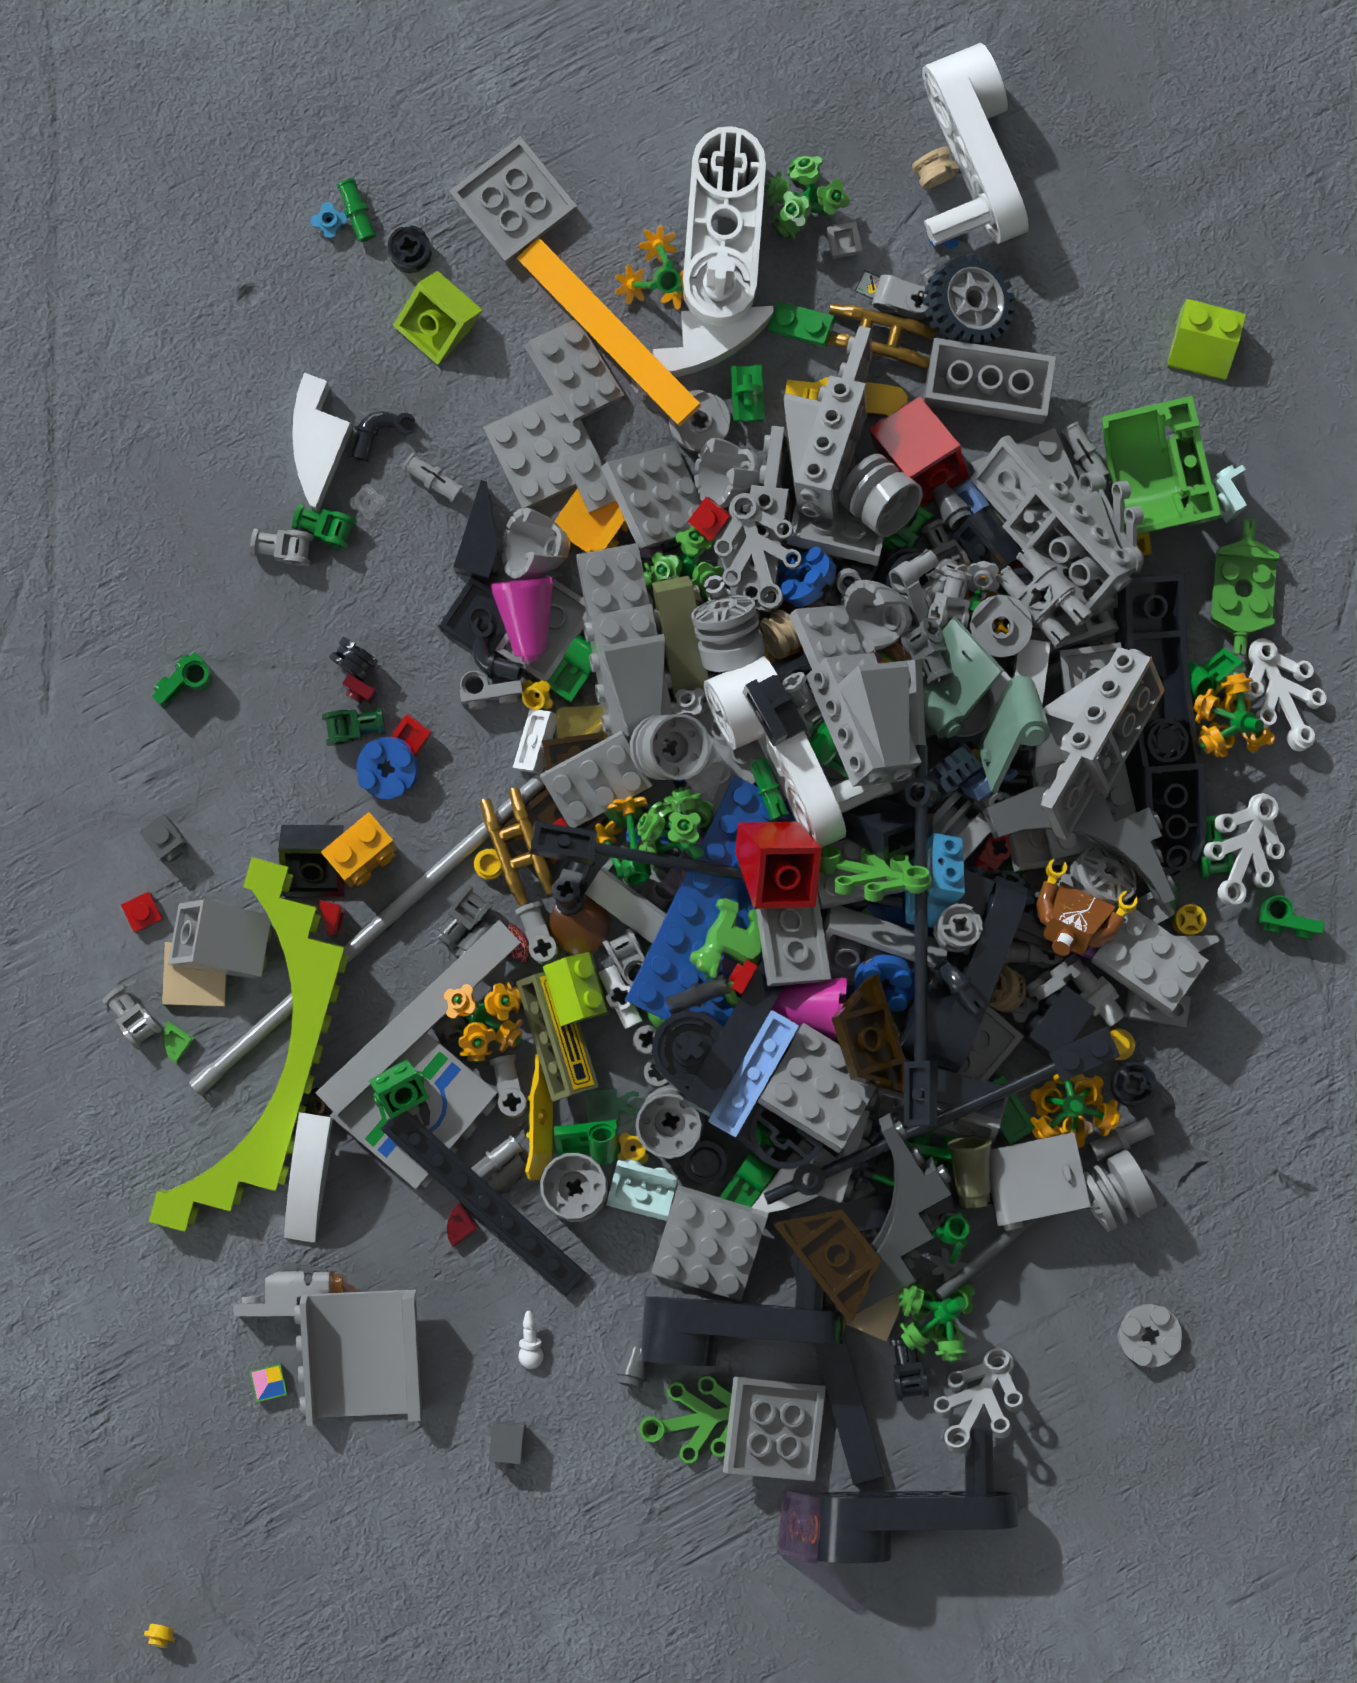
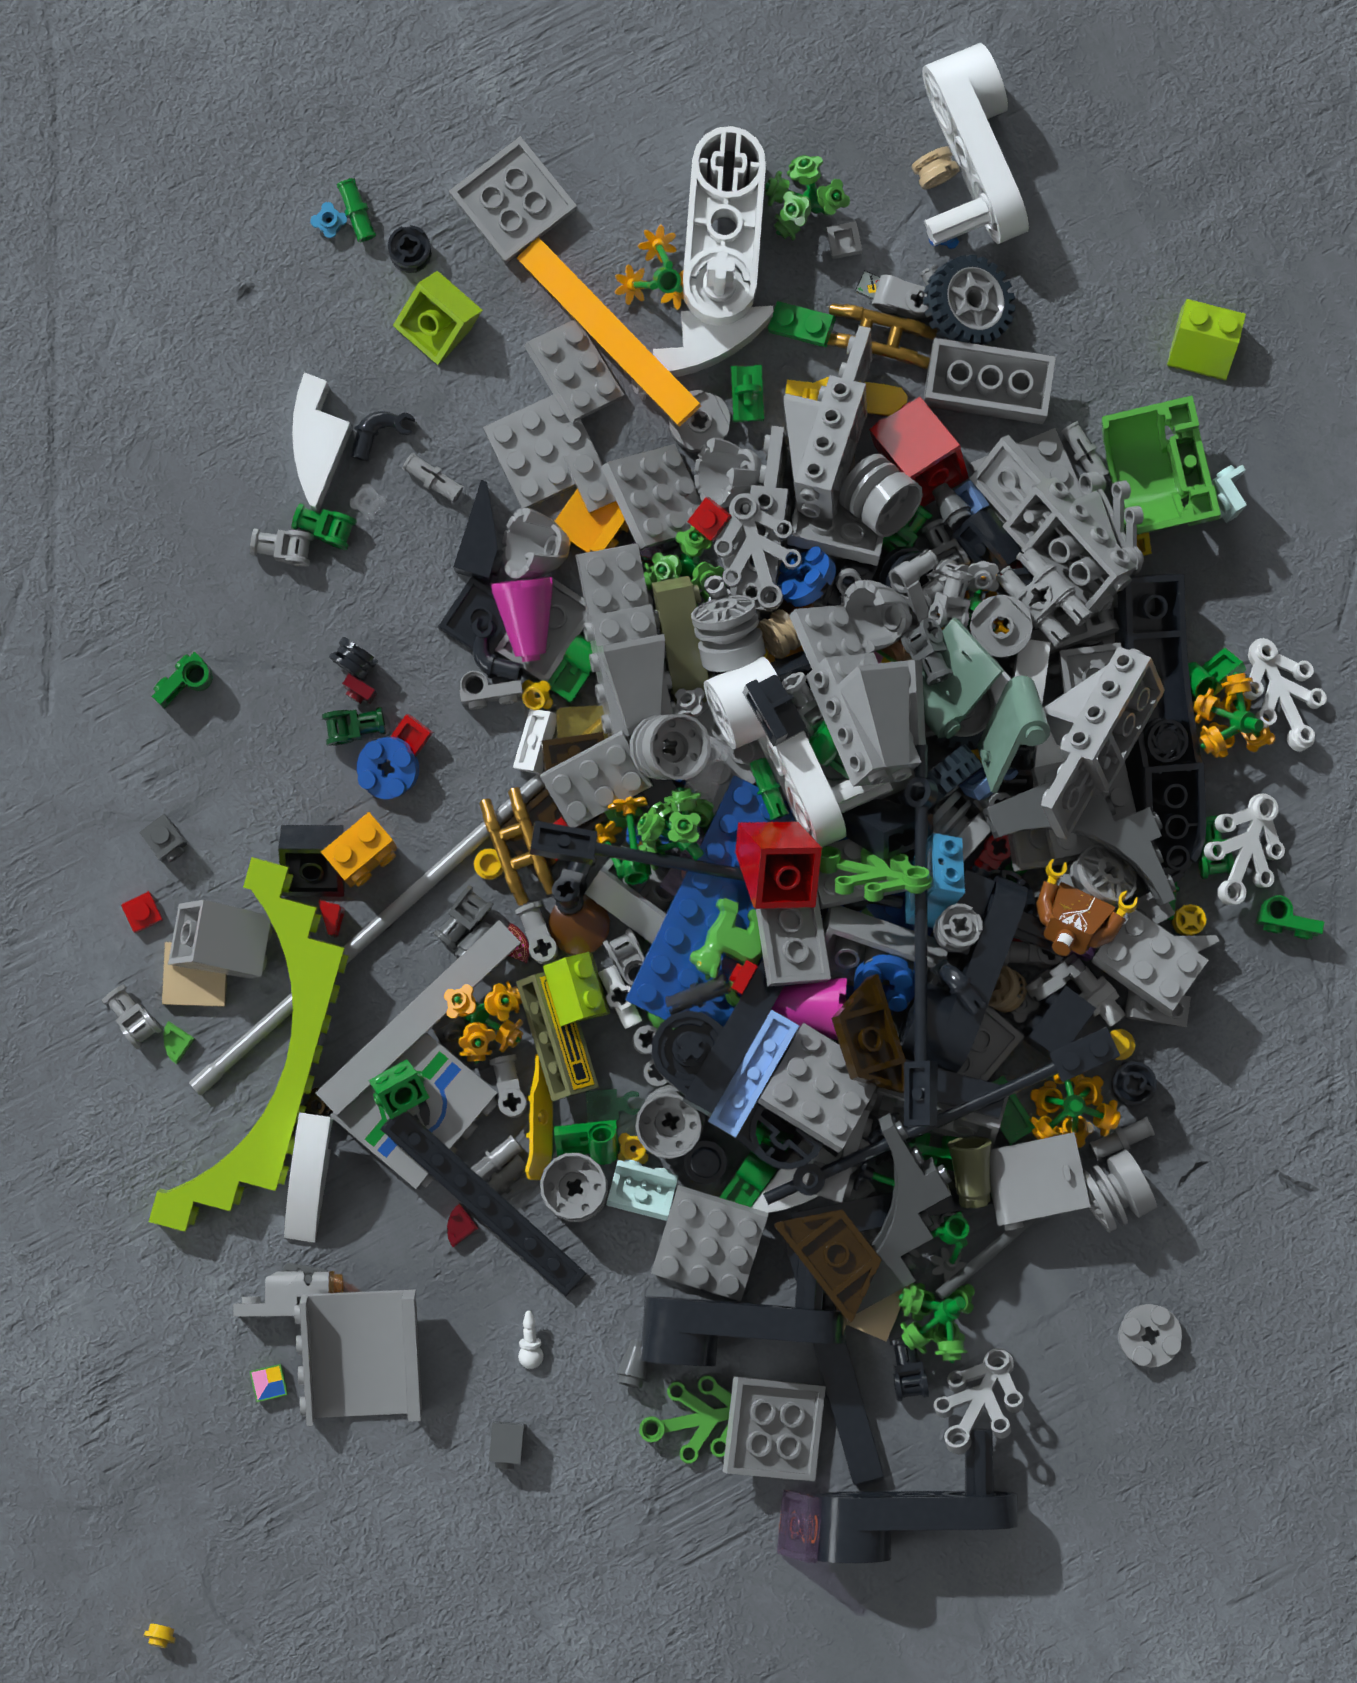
bright green plate [1210,519,1280,656] -> none

